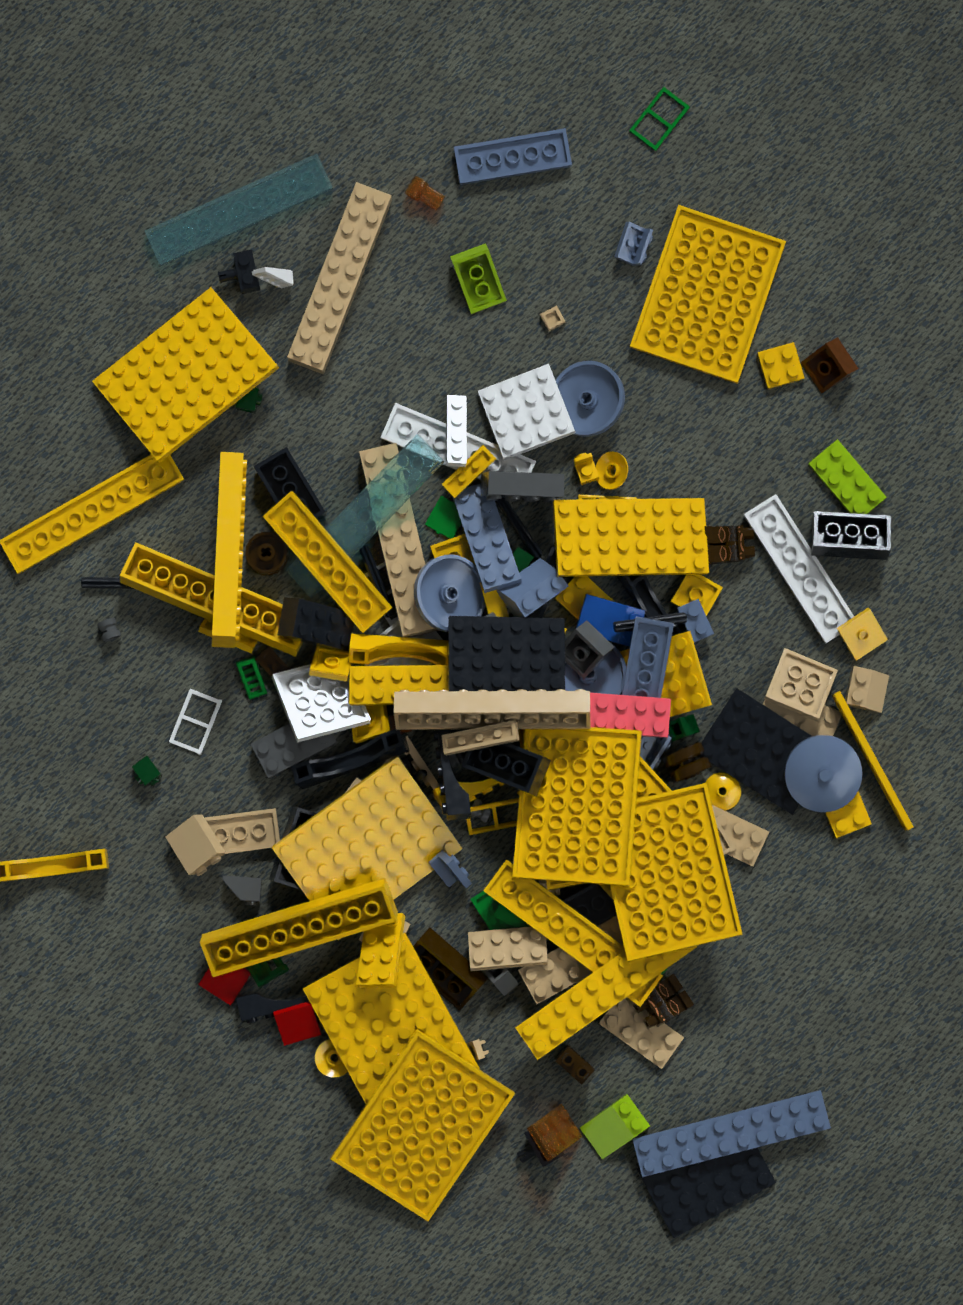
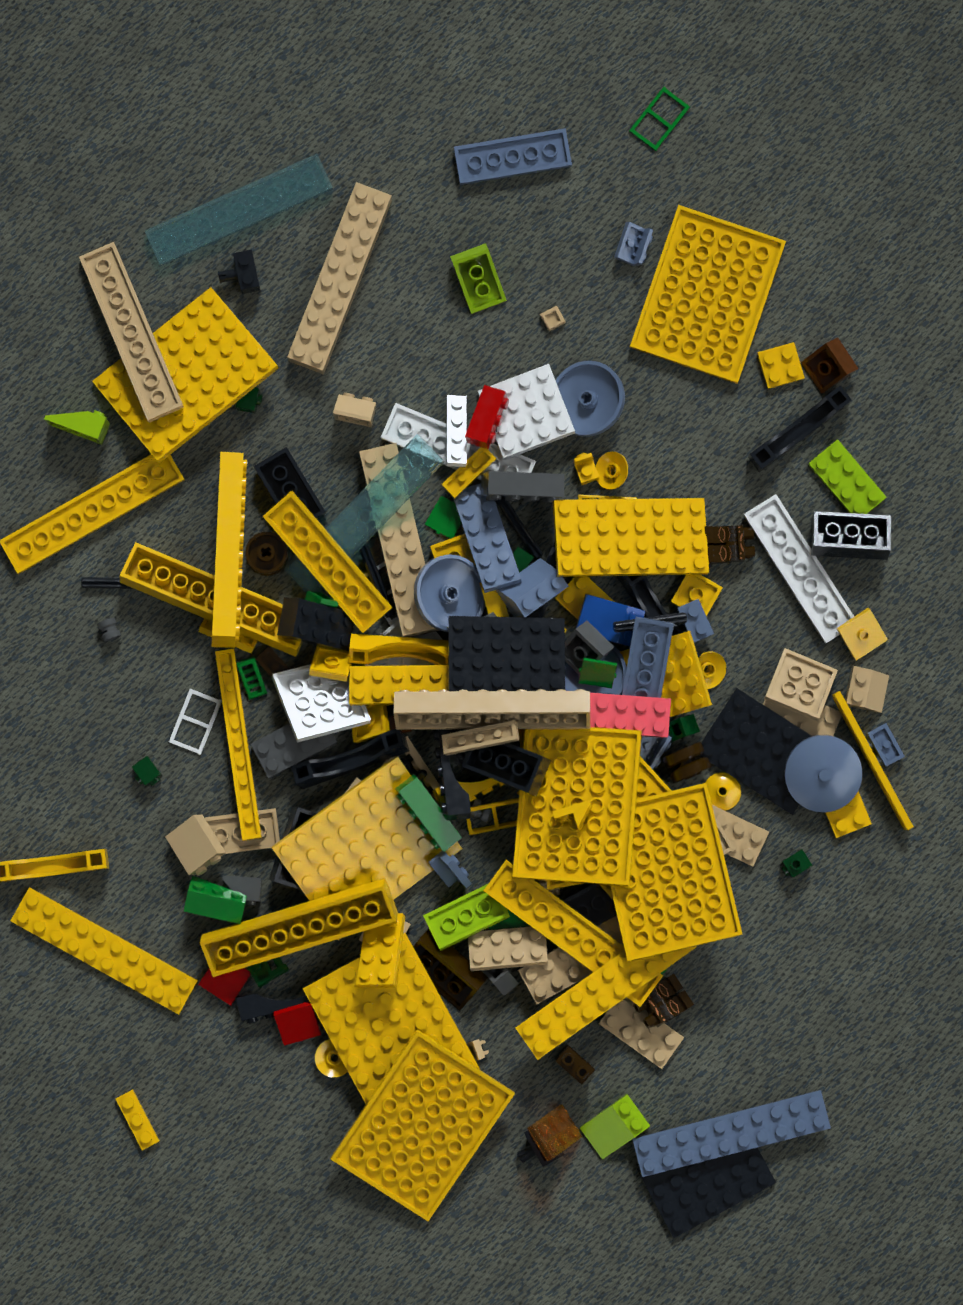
white slope [252,267,293,288] -> none
clear orange piece [405,176,445,211] -> none
none -> yellow plate [10,887,198,1015]
none -> lime slope [44,410,110,445]
none -> tan plate [79,242,184,423]
none -> yellow plate [116,1089,160,1150]
none -> green wedge [184,876,247,924]
none -> yellow plate [215,649,262,841]
none -> green slope [305,591,339,607]
none -> tan slope [333,393,377,428]
none -> green brick [395,775,462,852]
none -> lime plate [423,883,510,951]
none -> red brick [465,385,509,449]
none -> yellow slope [552,800,592,830]
none -> green piece [579,658,617,689]
none -> yellow dish [699,651,726,689]
none -> black arch [748,385,852,473]
none -> dark green brick [781,849,813,878]
none -> sand blue bracket [865,723,905,768]

